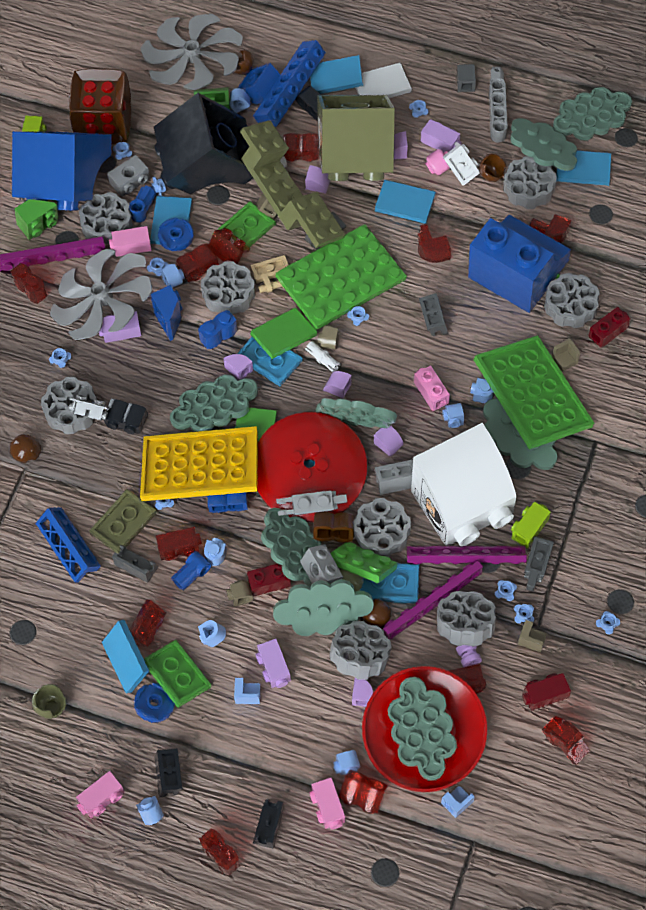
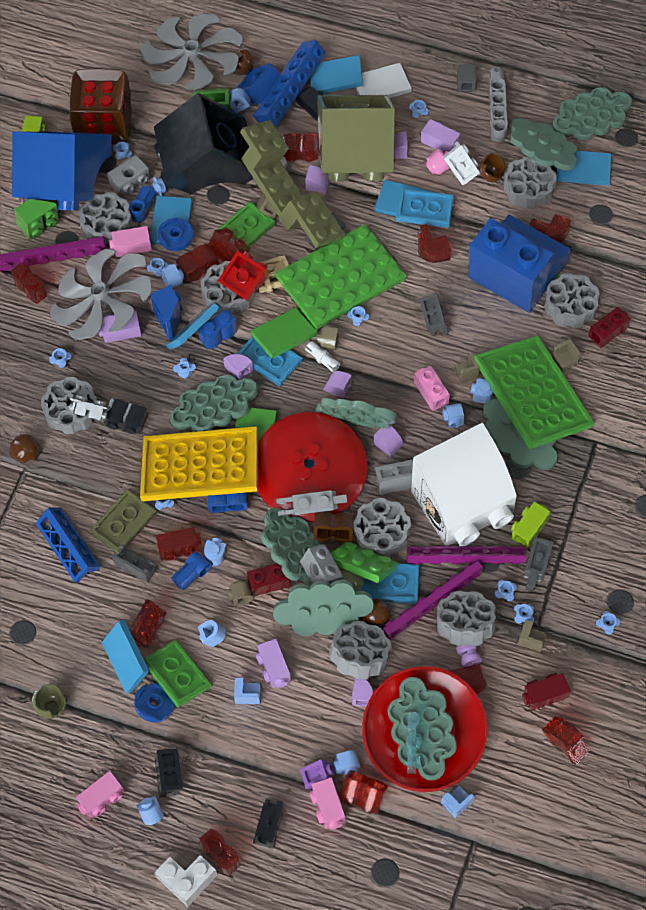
none -> white brick [155,855,217,907]
none -> dark azure tile [166,303,219,350]
none -> light blue plate [173,358,196,378]
none -> red plate [217,250,270,301]
none -> medium lavender bracket [300,759,336,790]
none -> dark azure tile [396,188,454,228]
none -> clear light blue plate [407,712,421,774]
none -> dark tan panel [454,353,480,384]

